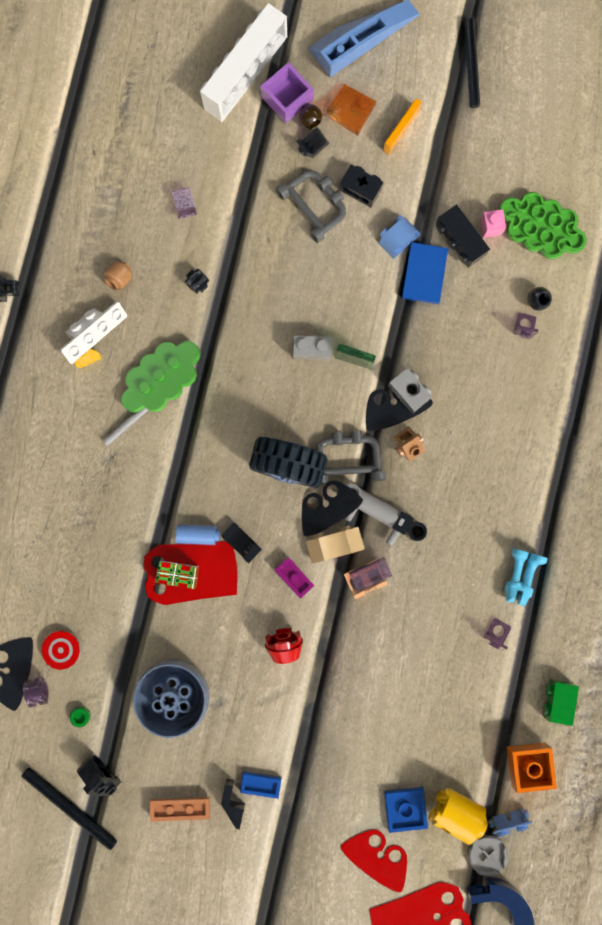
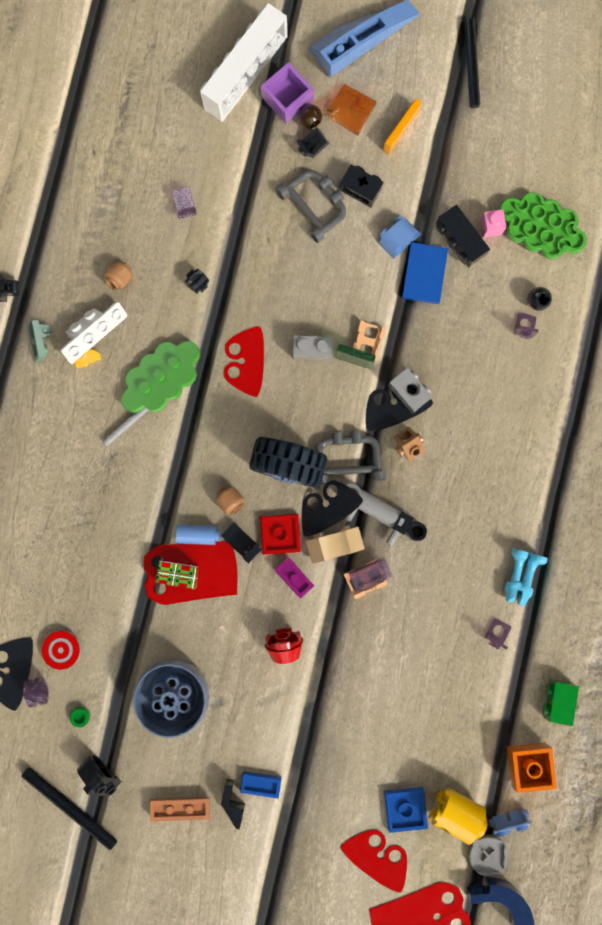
none -> sand green hinge [28,320,51,362]
none -> medium nougat head [216,486,244,515]
none -> red piece [224,326,264,397]
none -> red tile [260,514,301,555]
none -> light nougat piece [351,320,386,362]

